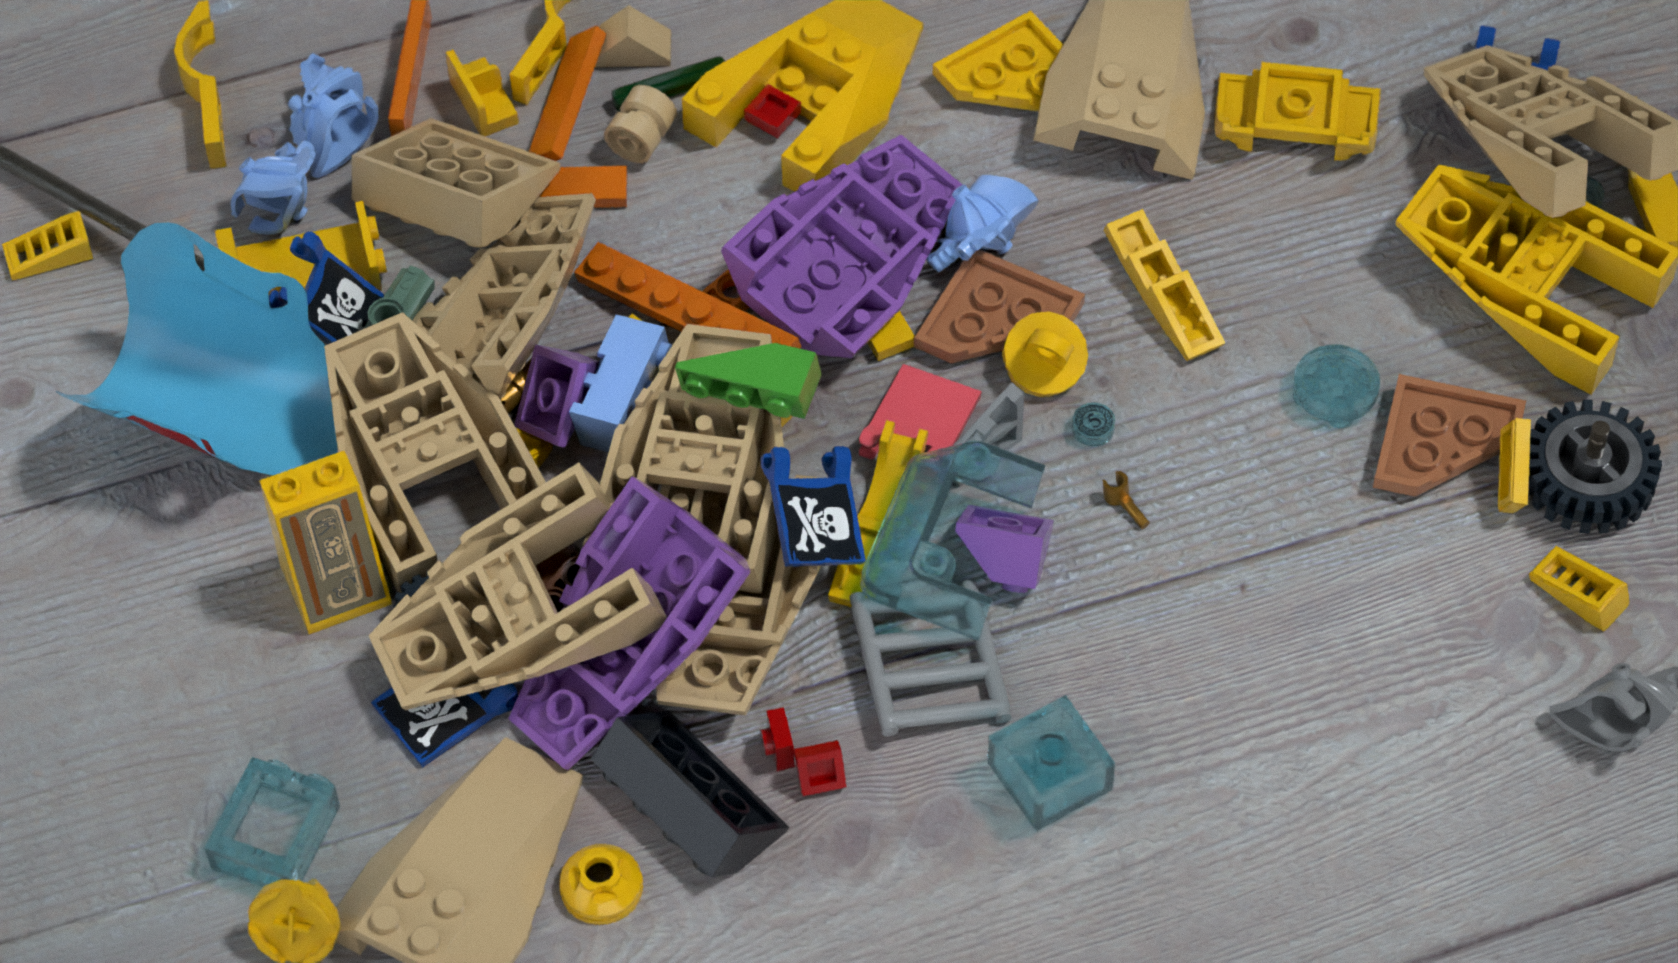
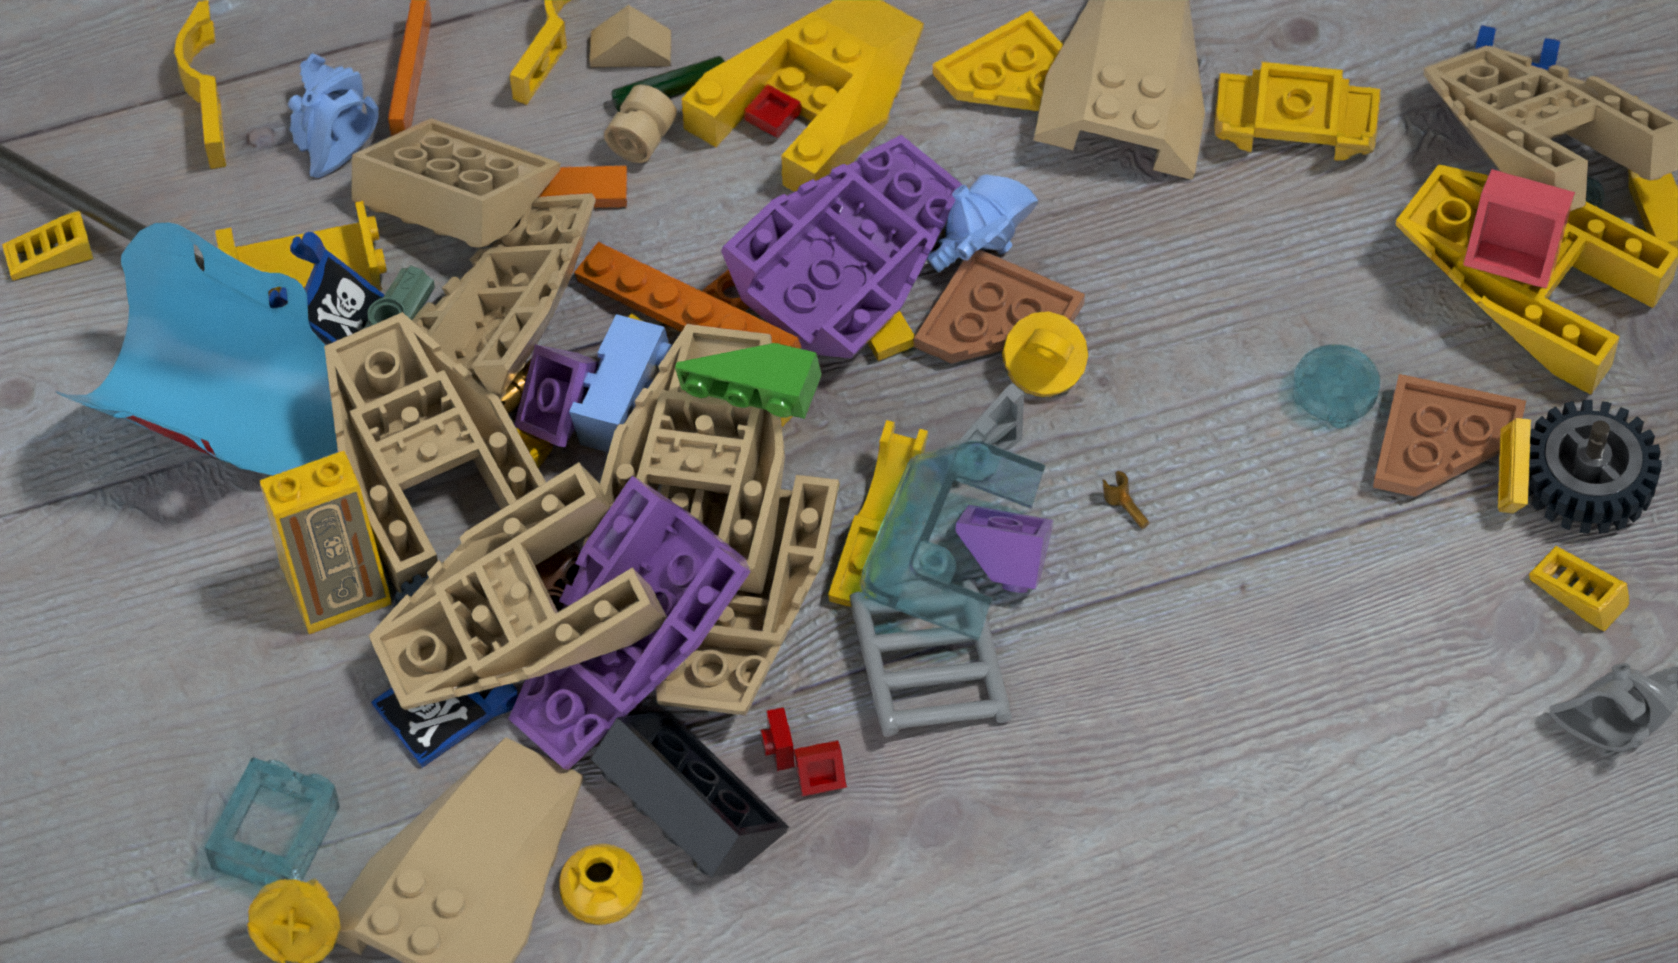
light blue helmet [230,141,316,235] -> none
yellow panel [445,49,519,137] -> none
orange tile [529,25,606,161] -> none
flag [760,446,866,567] -> none
coral flag [859,364,982,482] -> none
clear light blue brick [987,695,1115,831] -> none
clear light blue tile [1072,402,1116,447] -> none
yellow slope [1103,209,1225,361] -> none
none -> coral piece [1463,169,1575,289]

